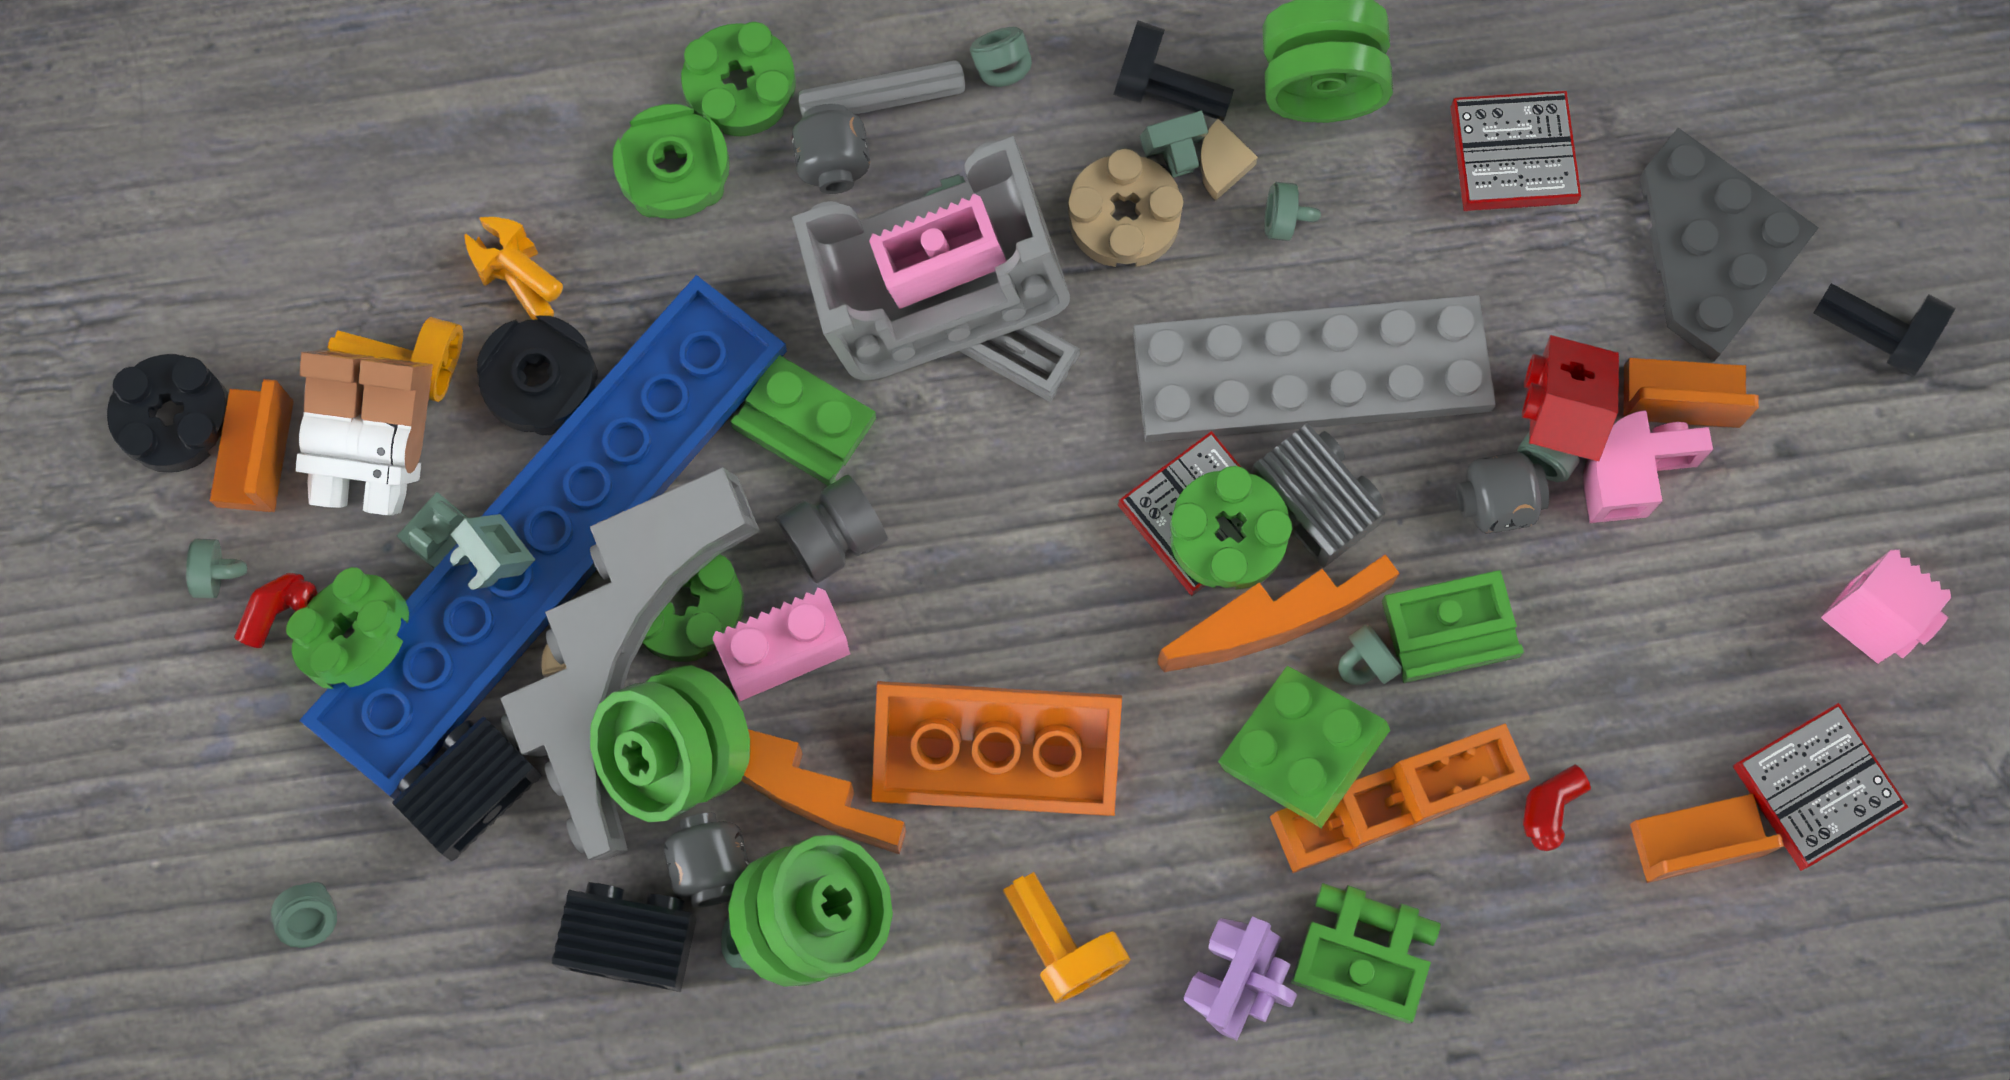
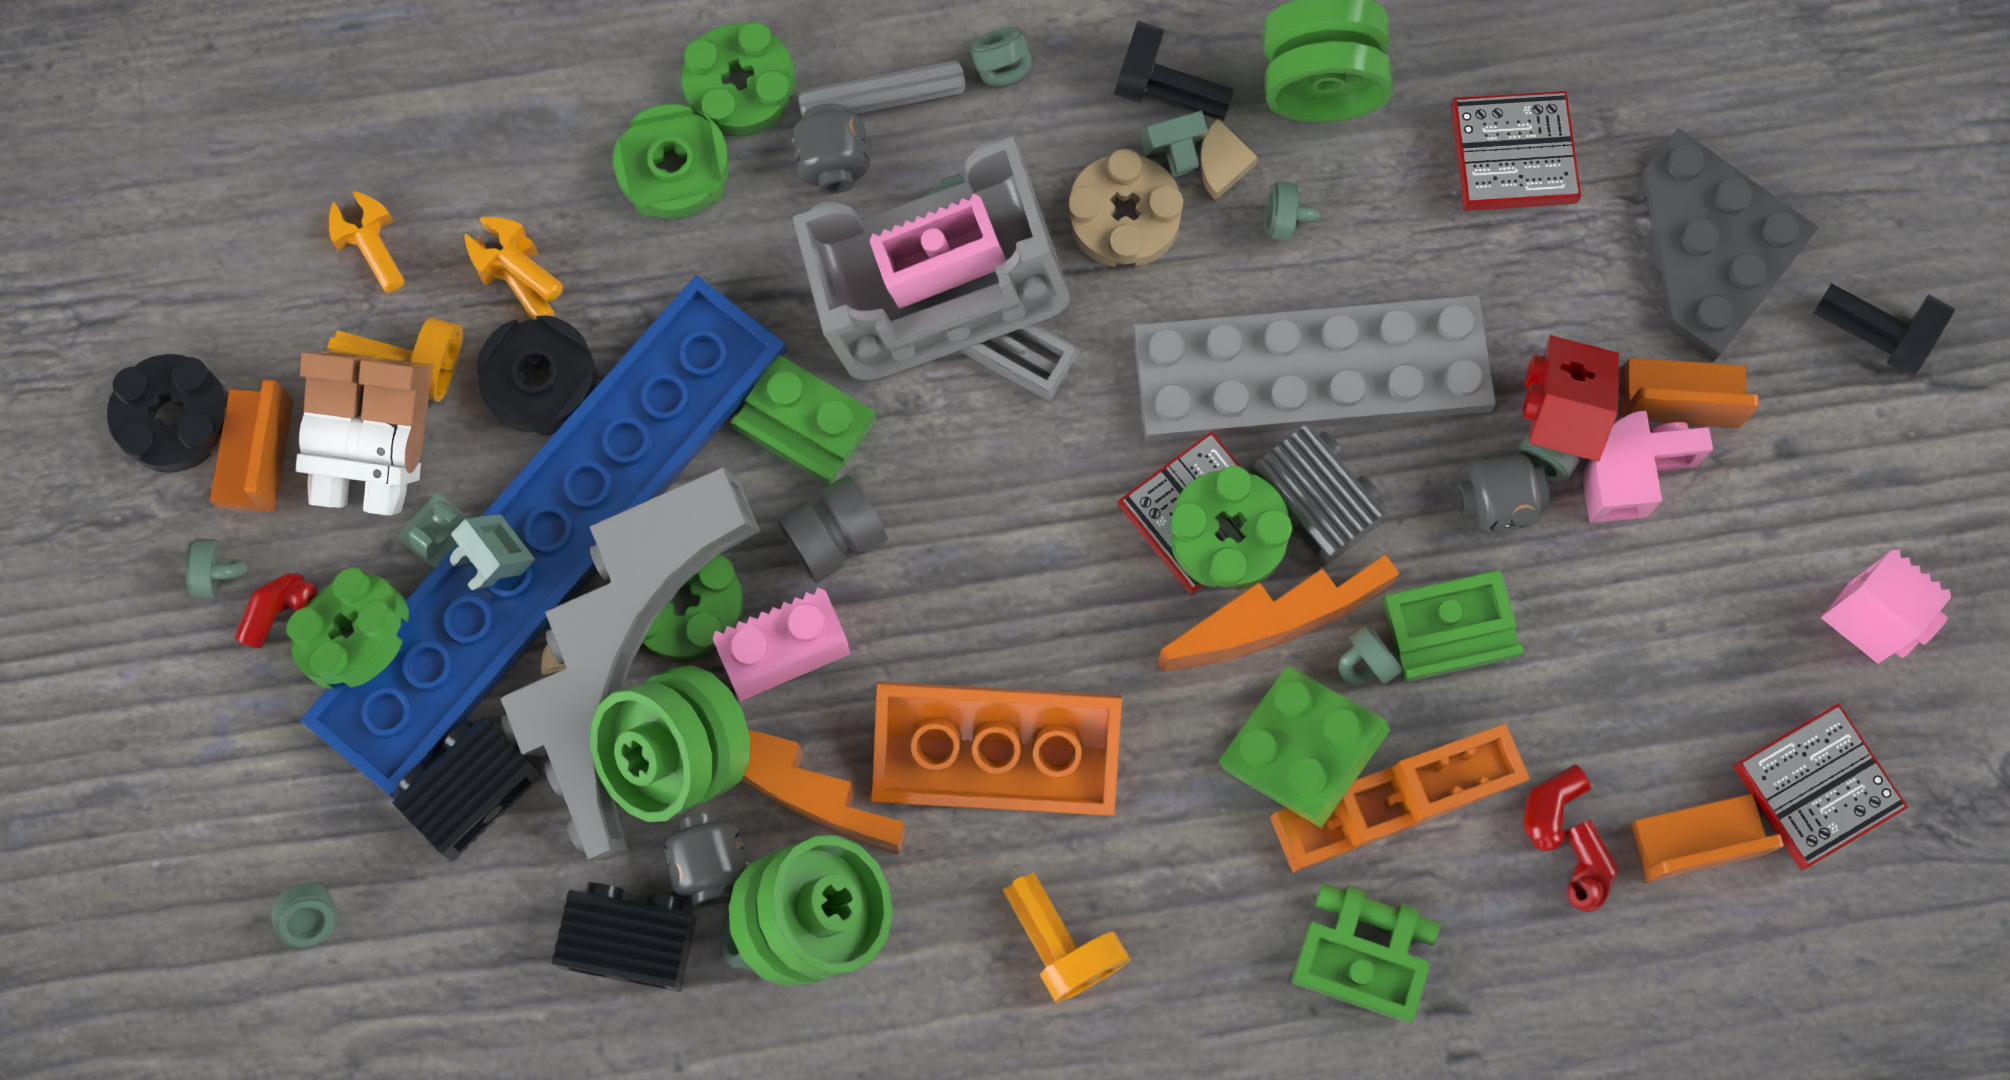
lavender hips [1184,917,1297,1041] -> none
none -> light orange bar [329,191,405,293]
none -> red arm [1564,819,1617,912]

